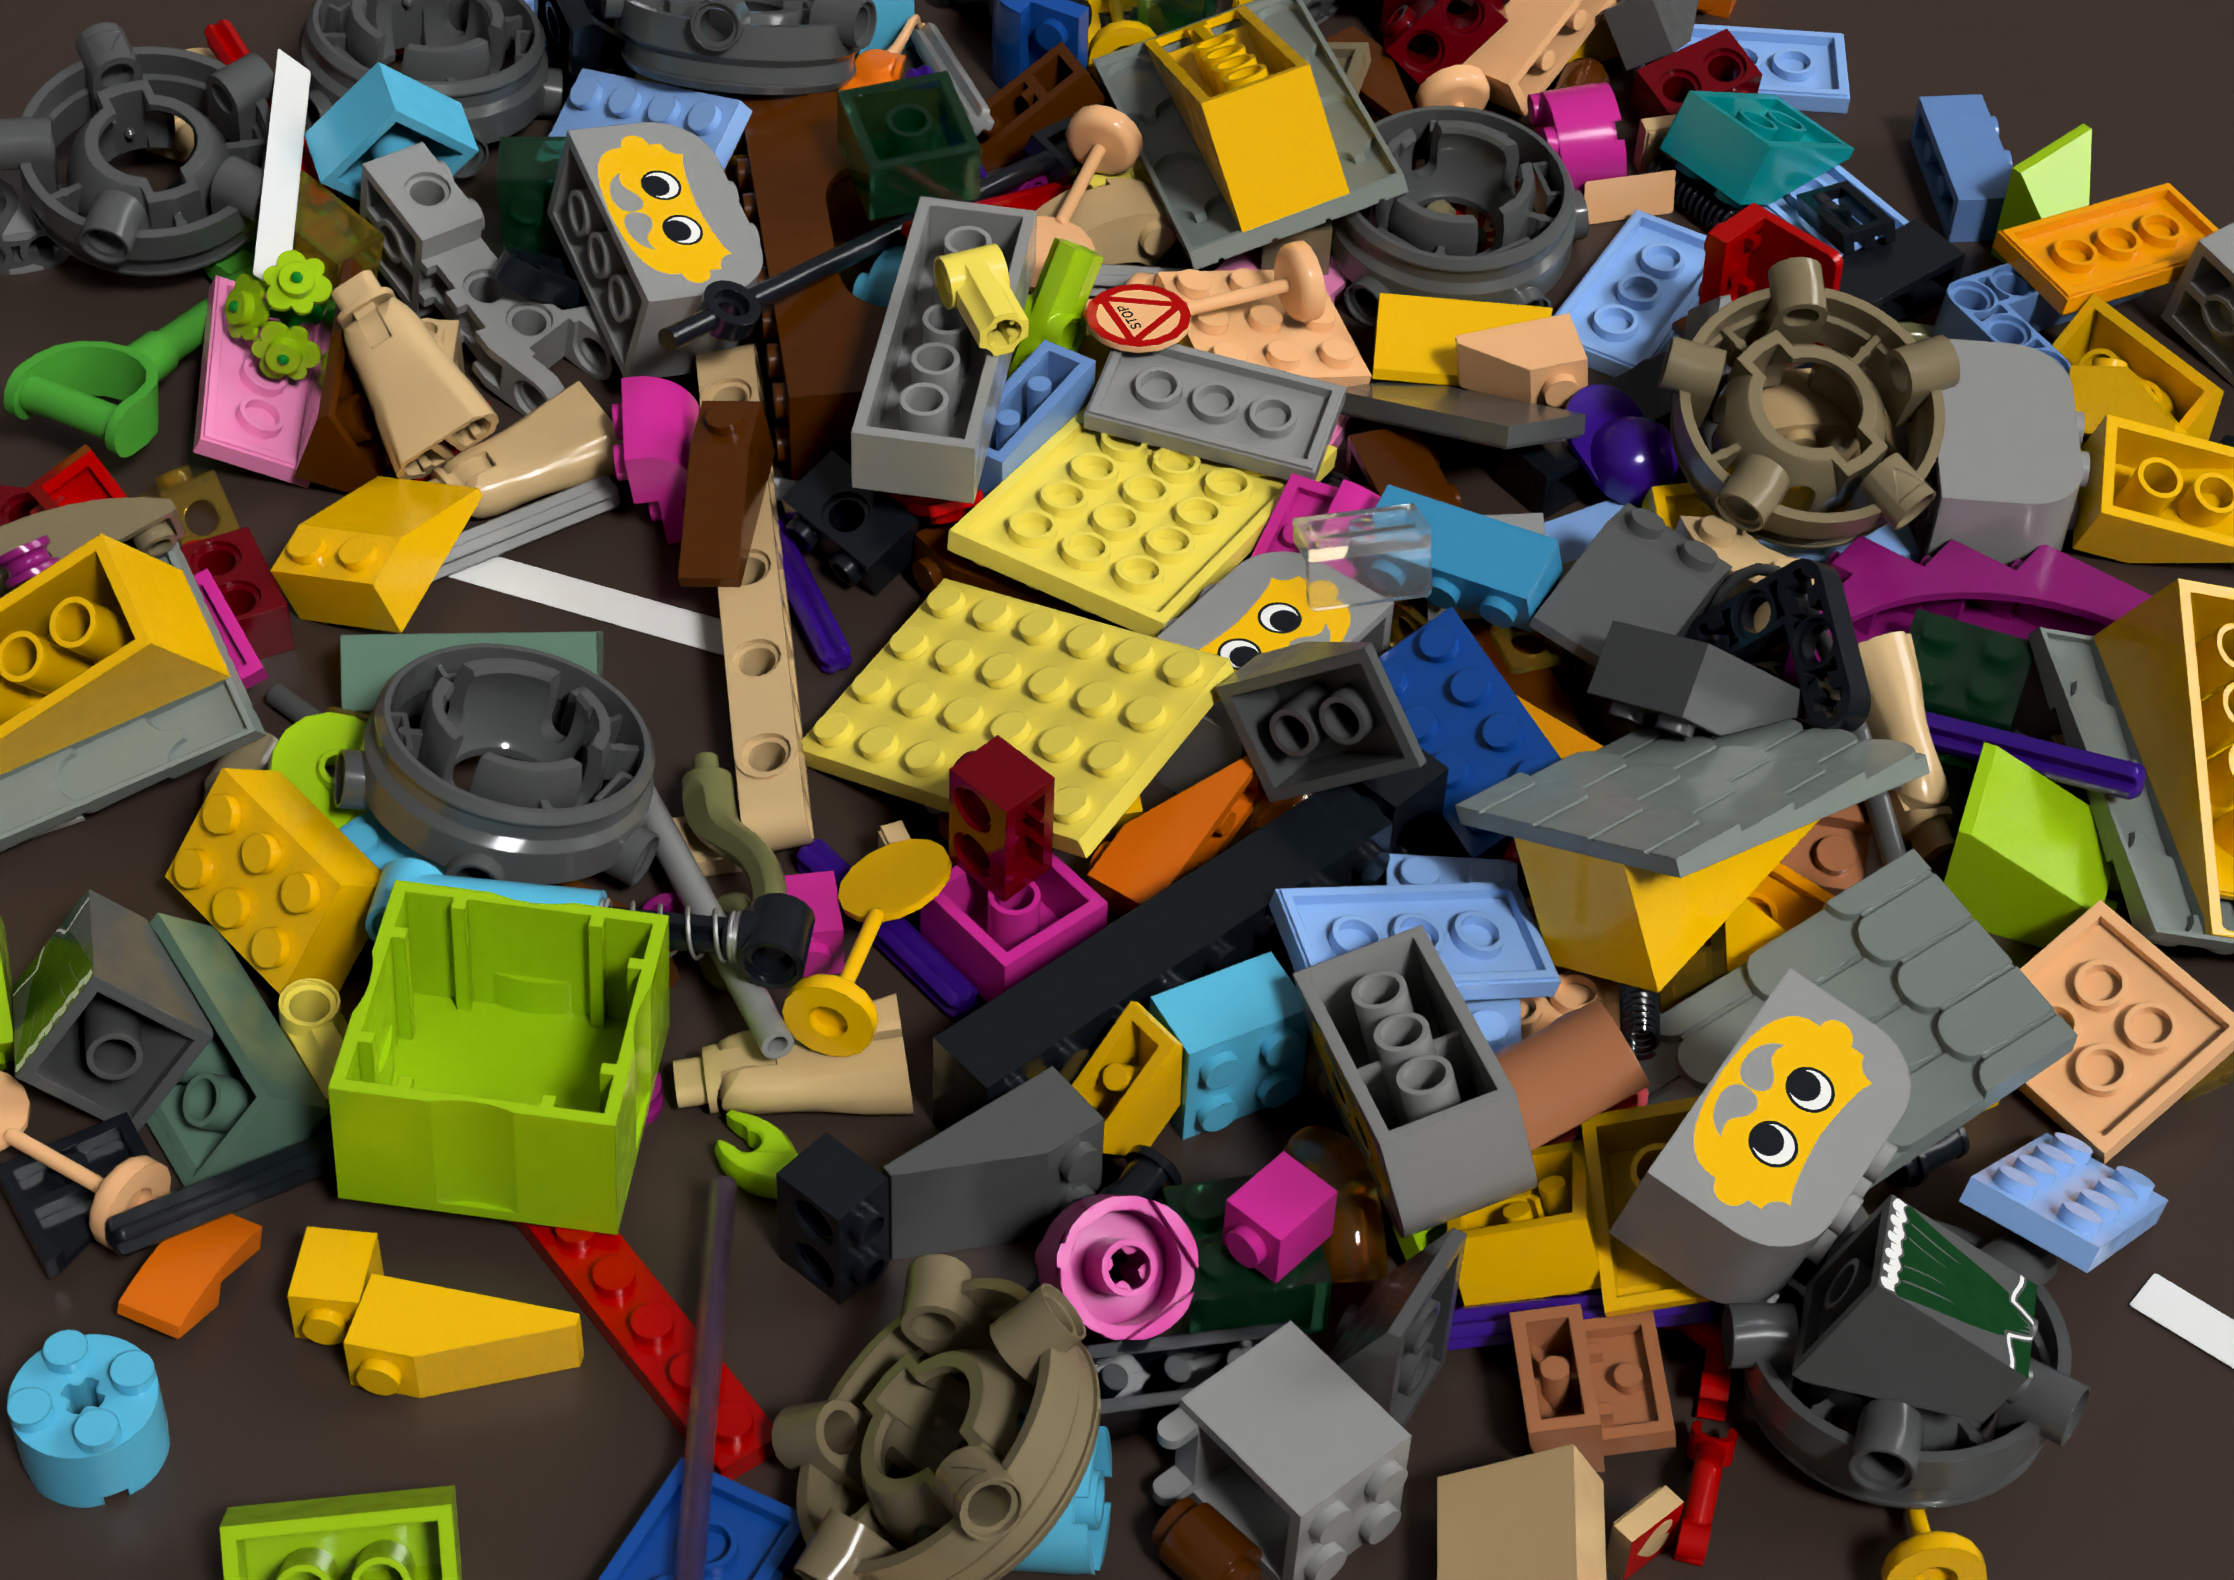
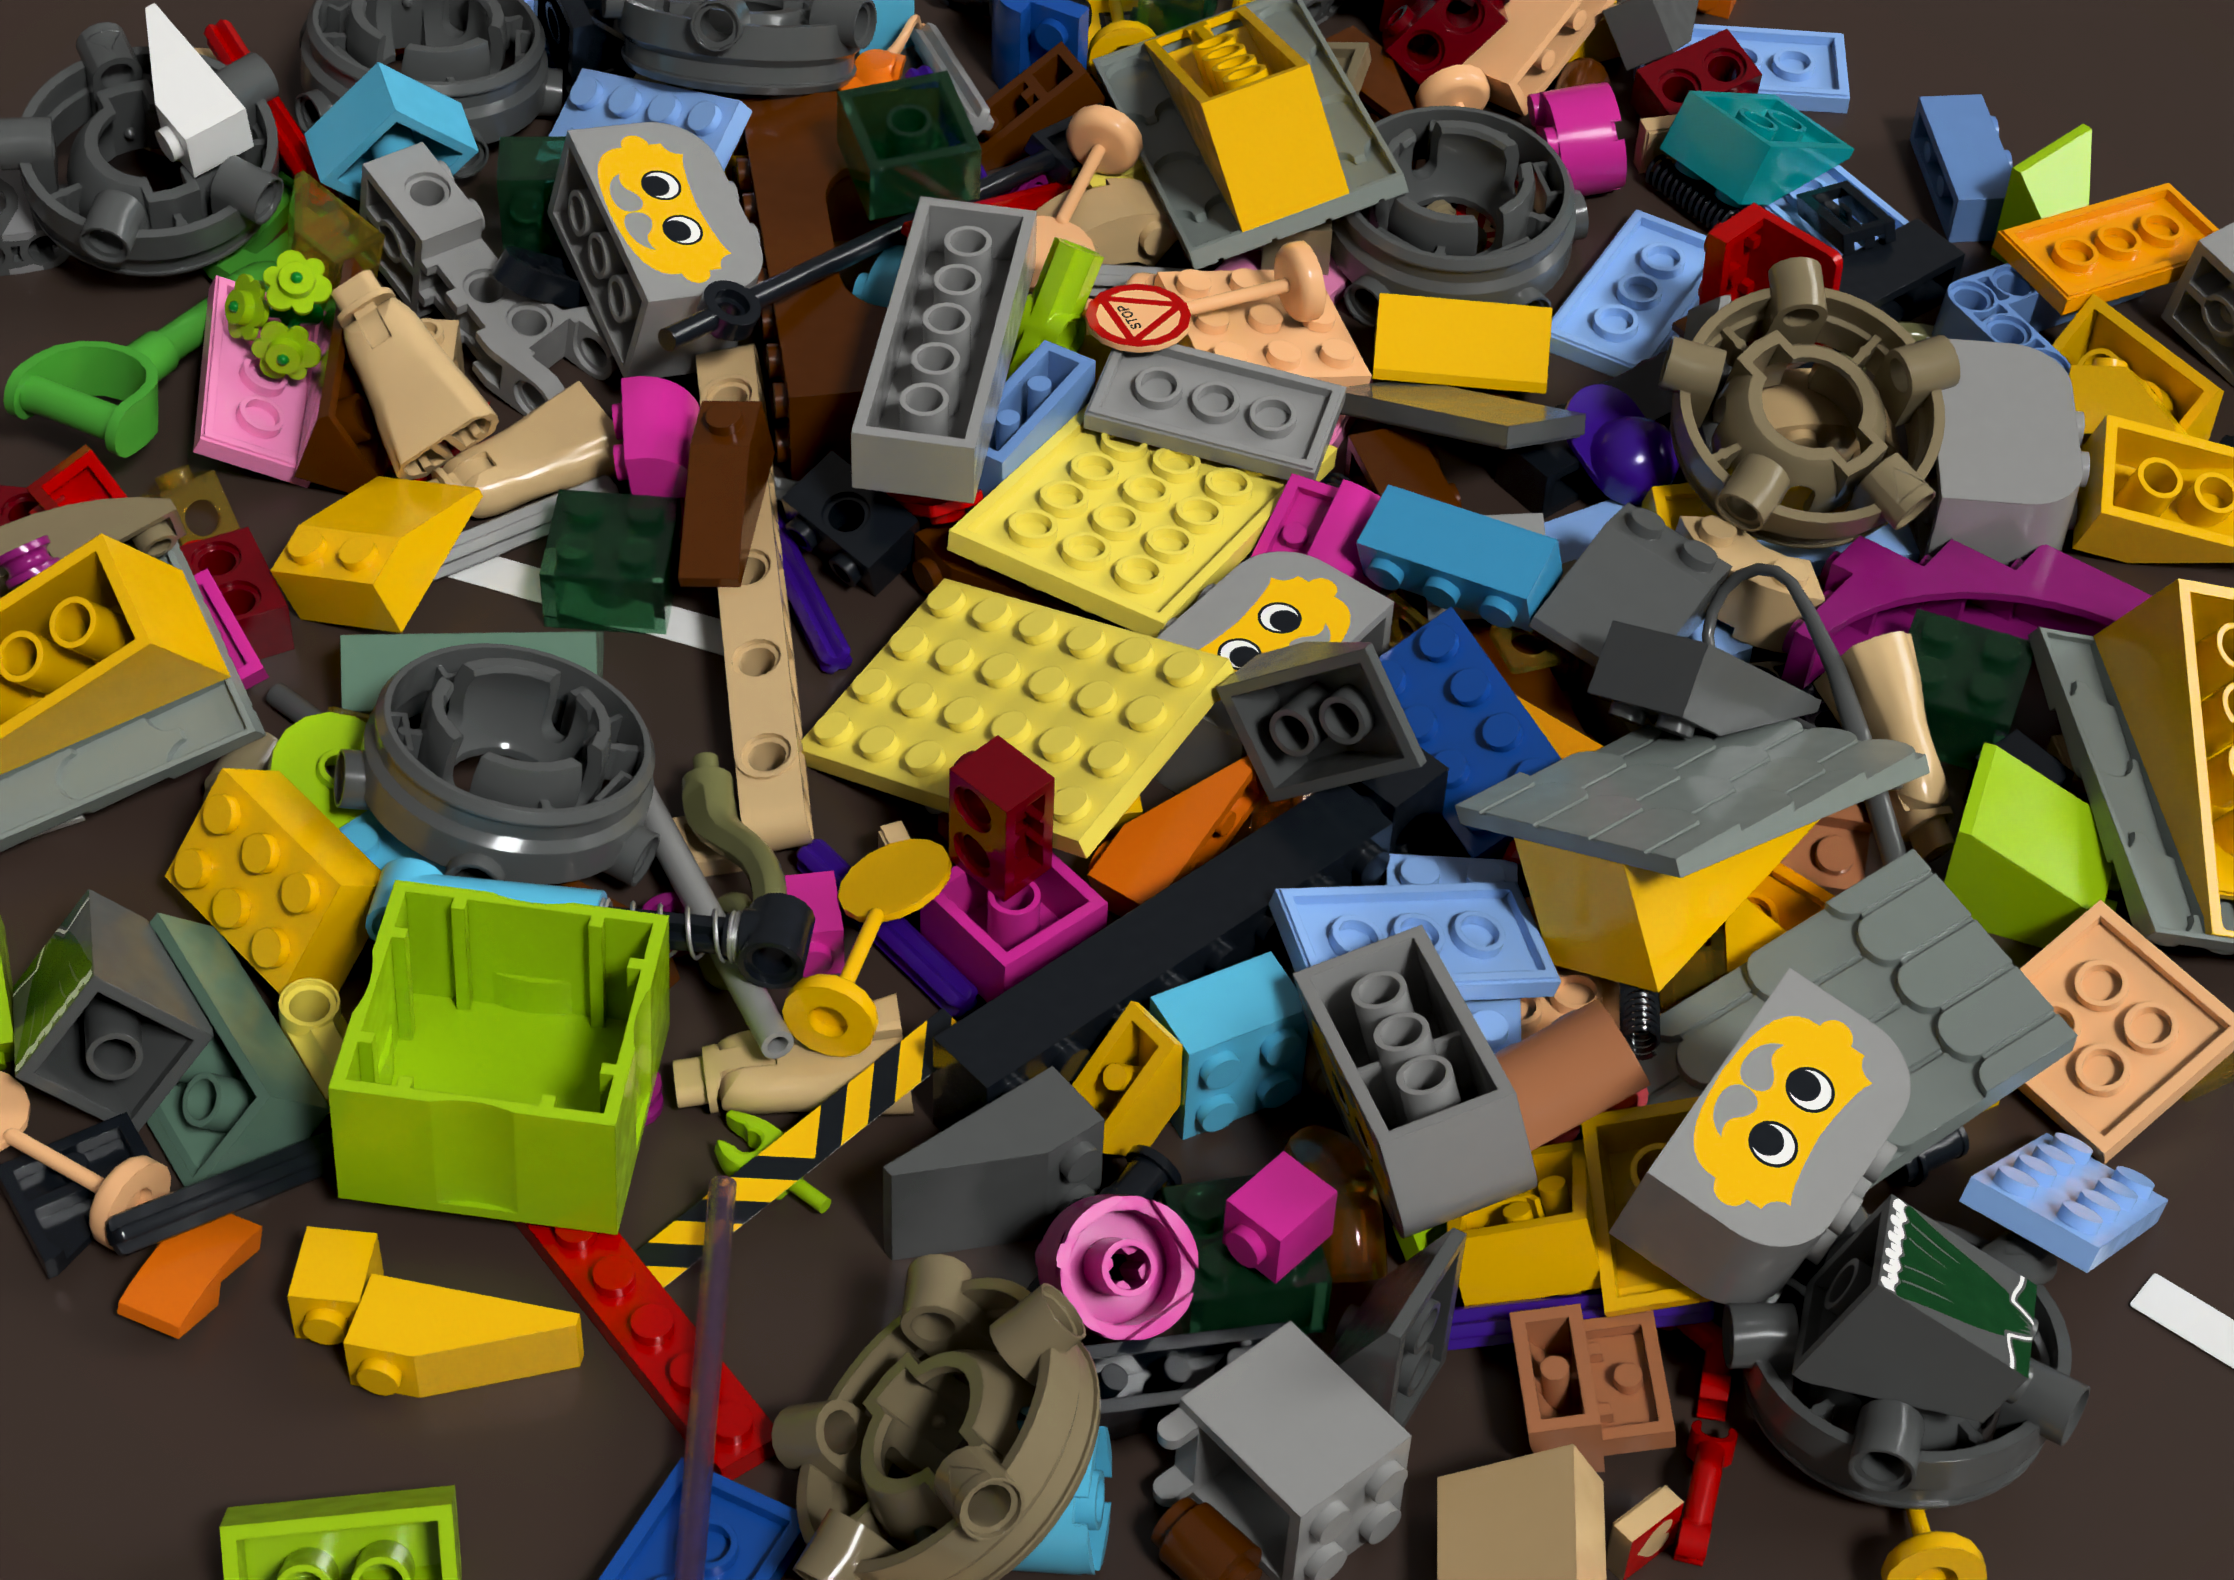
medium azure brick [7,1329,170,1508] -> none
white sticker [253,49,311,282] -> none
black brick [776,1132,889,1305] -> none
light yellow piece [934,243,1029,356] -> none
clear panel [1293,503,1432,611] -> none
light nougat slope [1455,313,1588,408] -> none
light nougat sticker [1584,170,1676,225] -> none
black beam [1685,558,1871,732] -> none
dark purple axle [1925,711,2146,800] -> none
none -> white slope [145,3,254,178]
none -> clear green brick [539,489,682,634]
none -> sticker [635,1008,957,1288]

